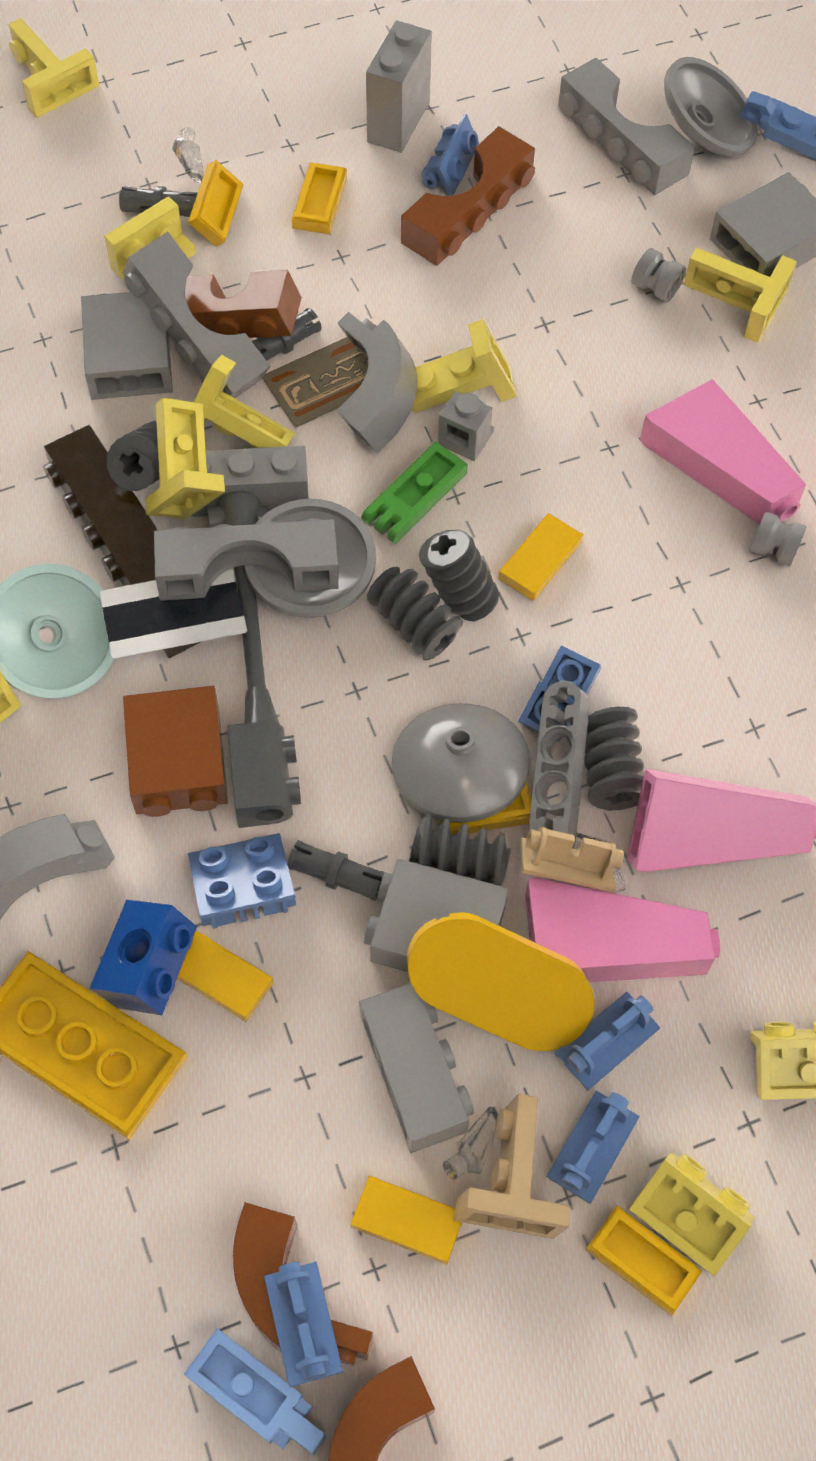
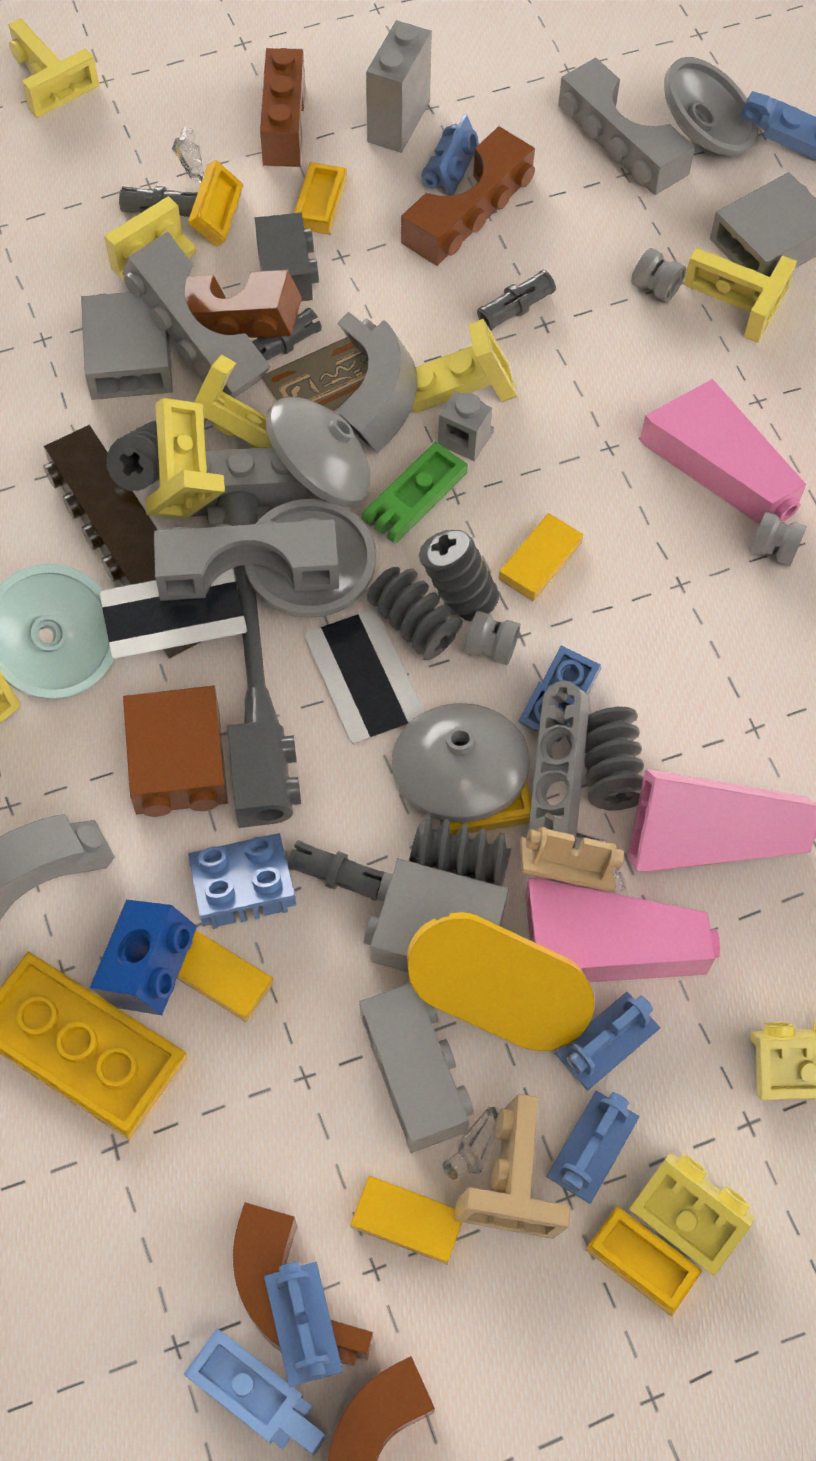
none -> dark grey brick [254,212,319,301]
none -> dark orange arch [260,48,305,167]
none -> light grey dish [266,397,370,506]
none -> sticker [304,609,425,744]
none -> light grey wheel [464,610,521,665]
none -> dark grey pin [477,269,556,331]

